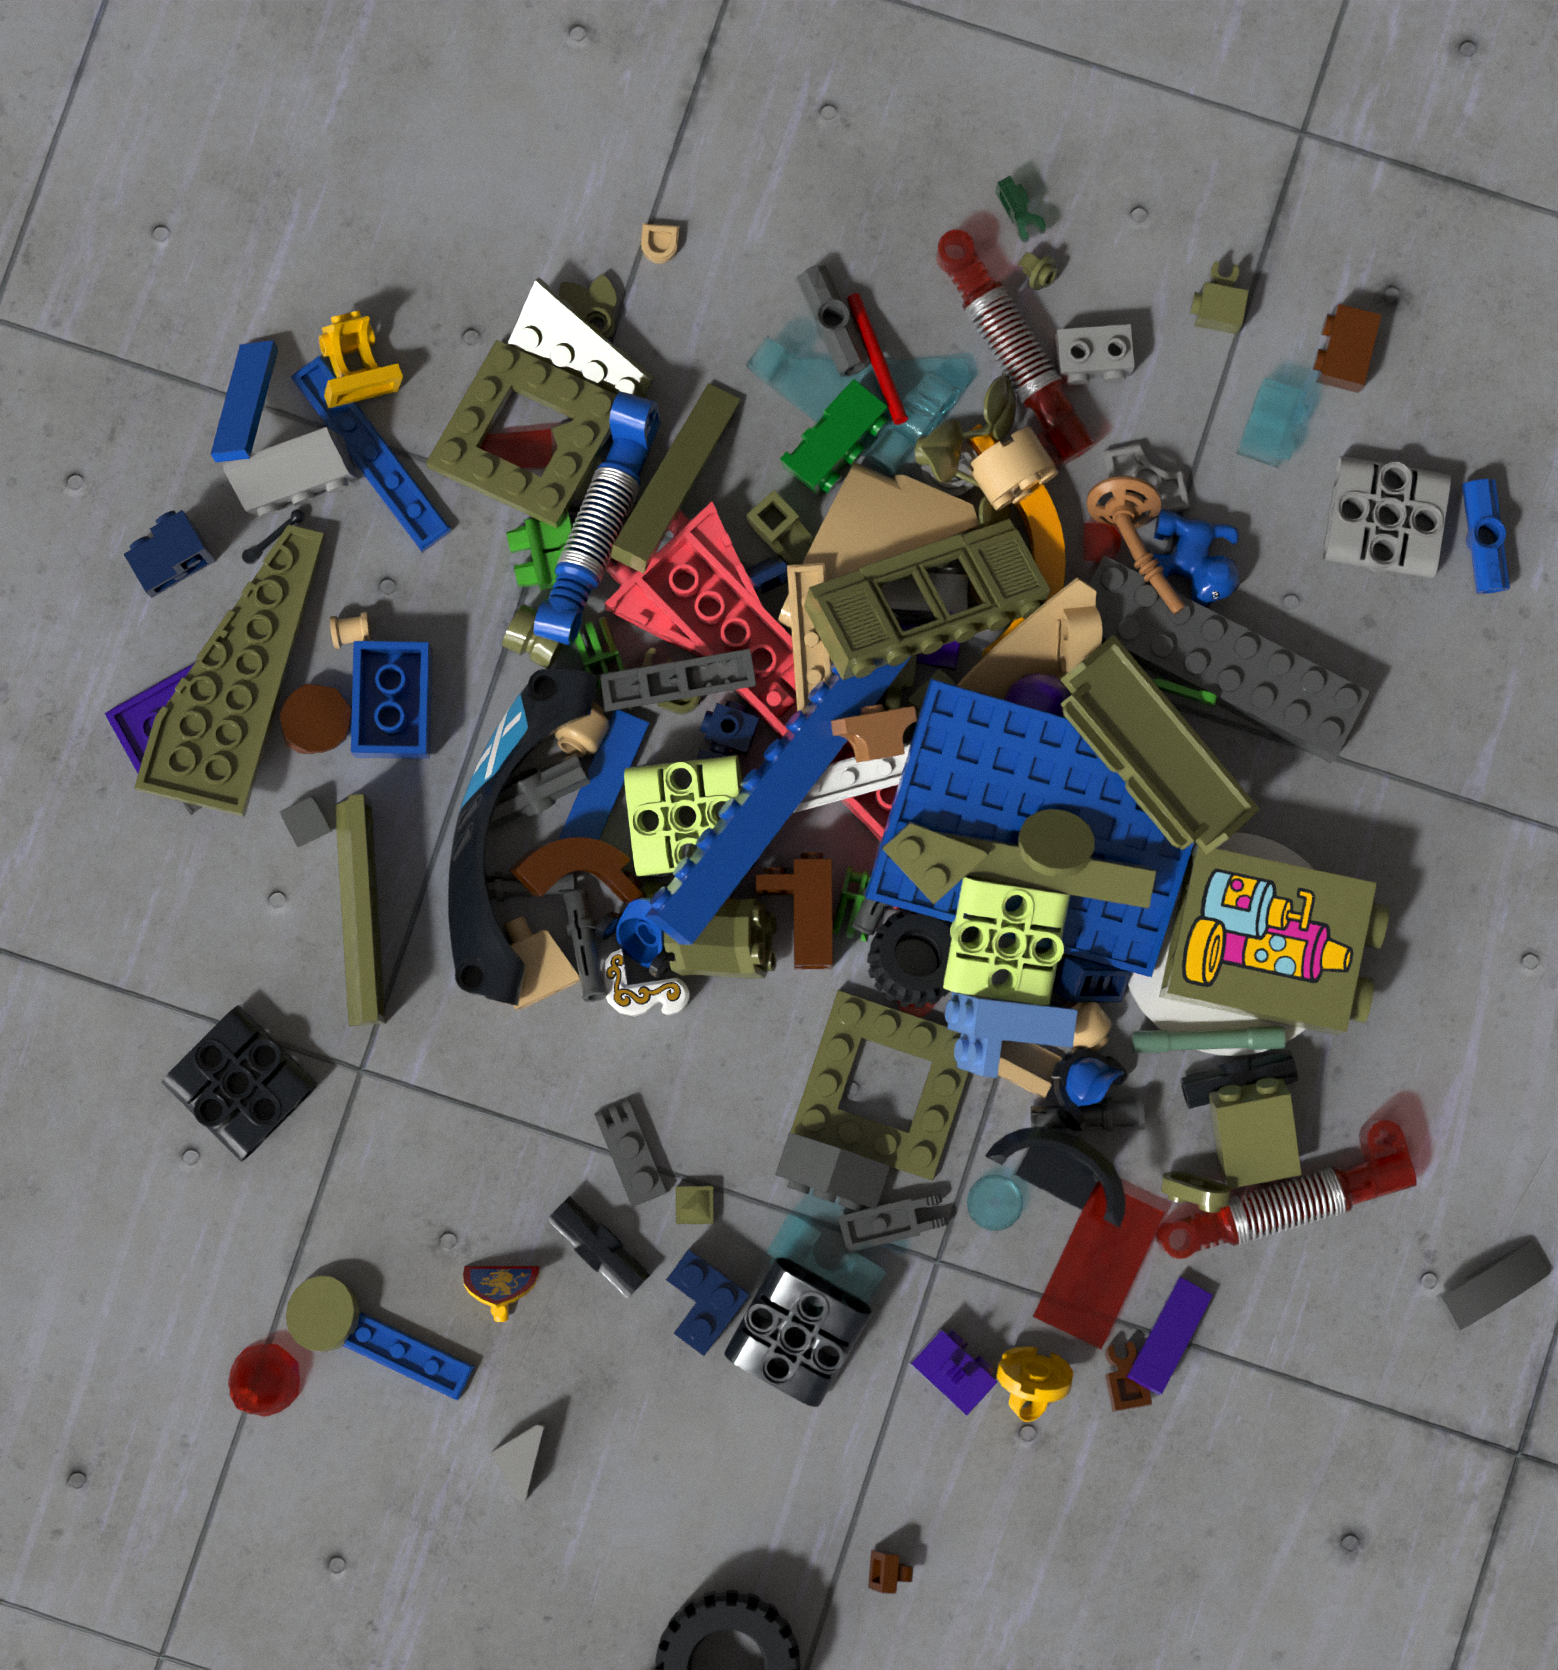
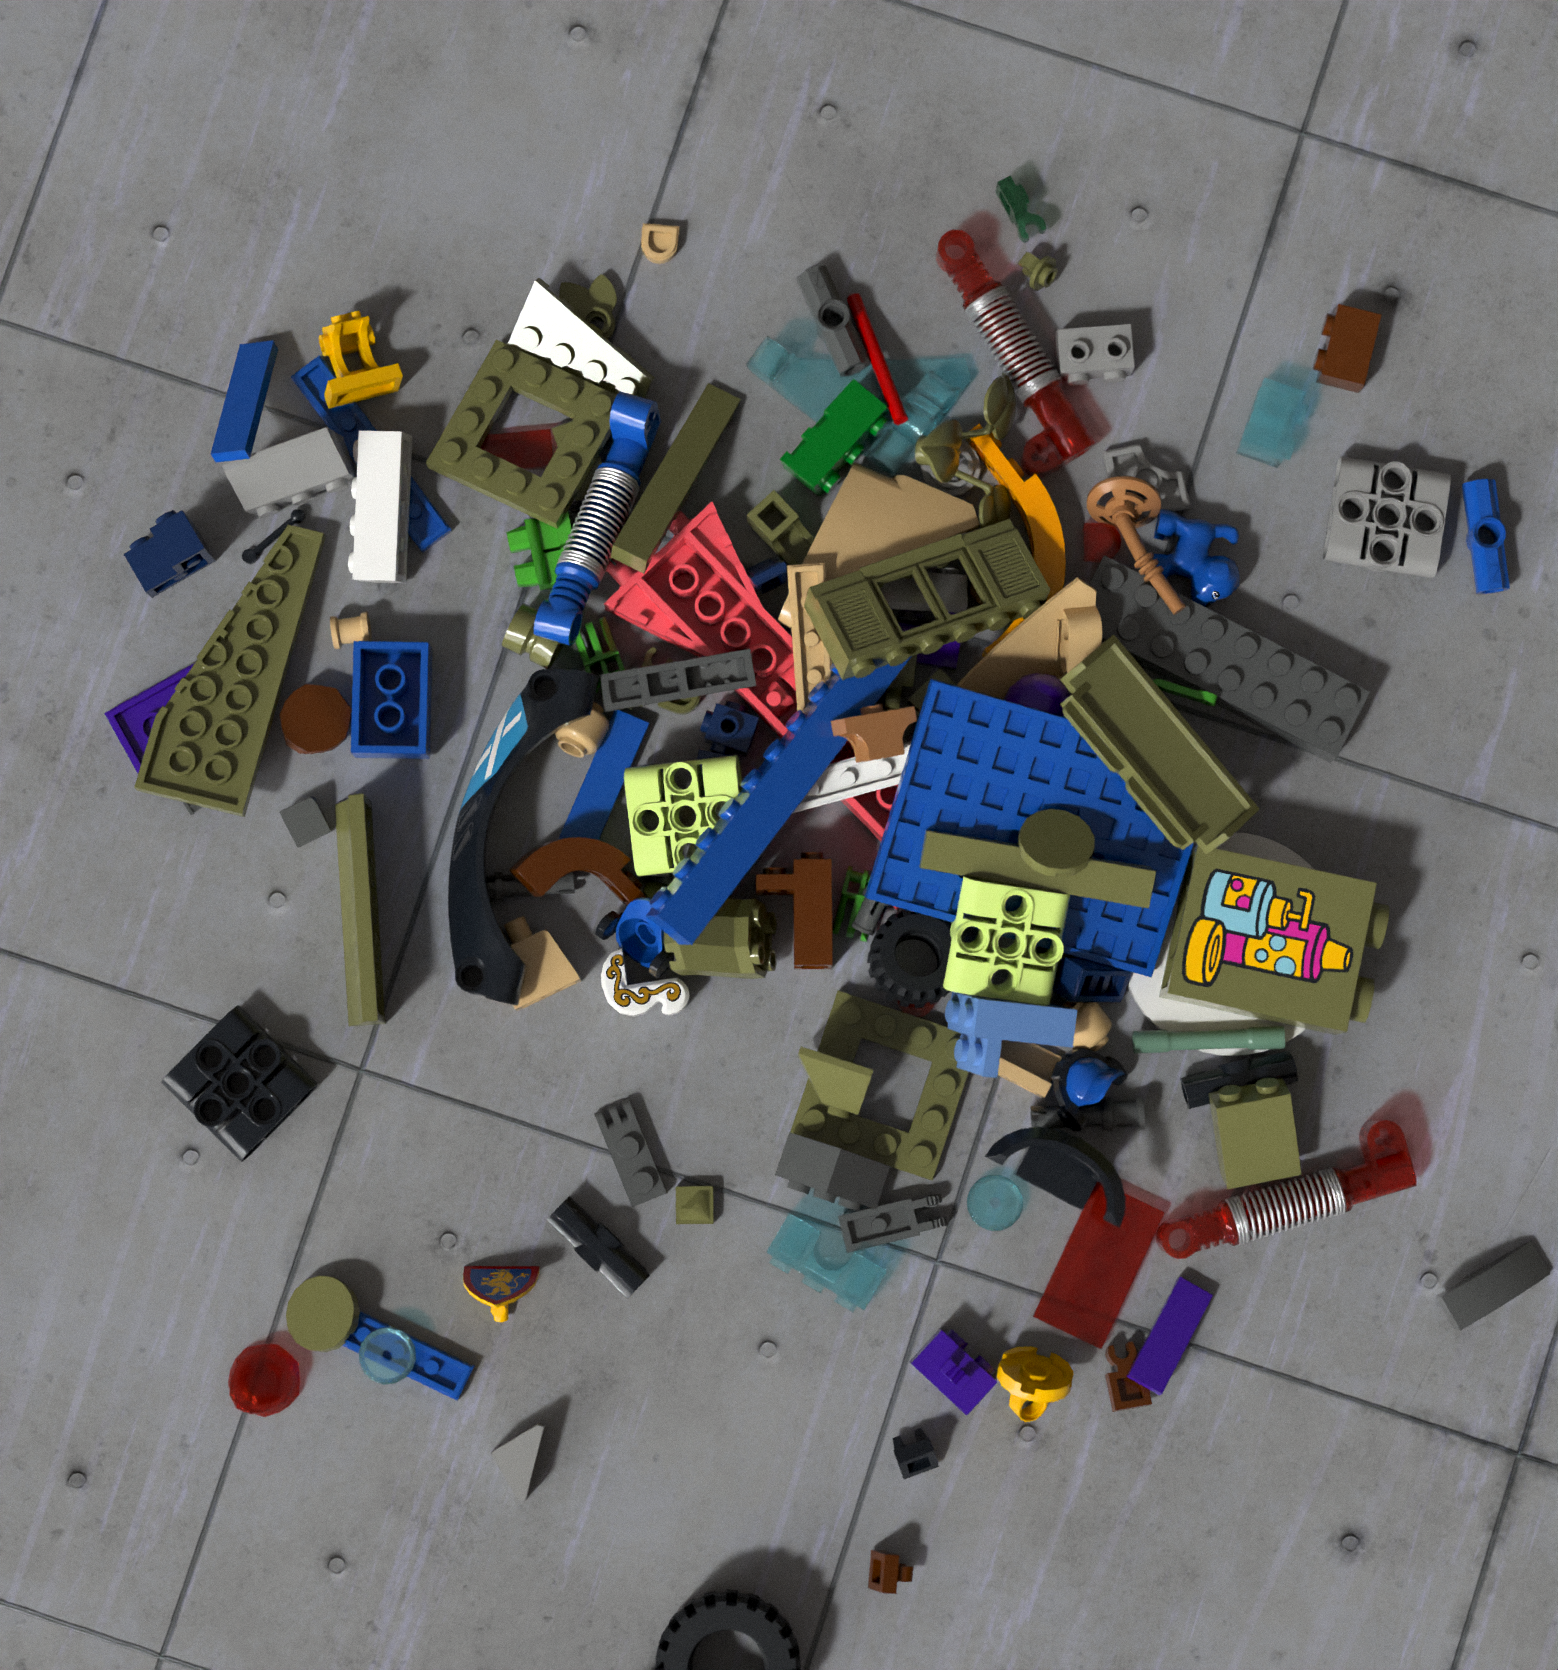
dark grey piece [489,752,591,830] -> none
dark grey pin [563,890,607,1002] -> none
dark blue brick [666,1249,749,1356] -> none
black connector [724,1257,872,1407] -> none
olive wing [882,821,988,904] -> none
tan brick [968,427,1059,511] -> none
olive plate [1161,1171,1231,1212] -> none
olive brick [1190,261,1249,335] -> none
none -> white brick [348,431,412,583]
none -> clear light blue piece [359,1327,416,1385]
none -> olive slope [798,1046,873,1120]
none -> black tile [893,1428,939,1479]

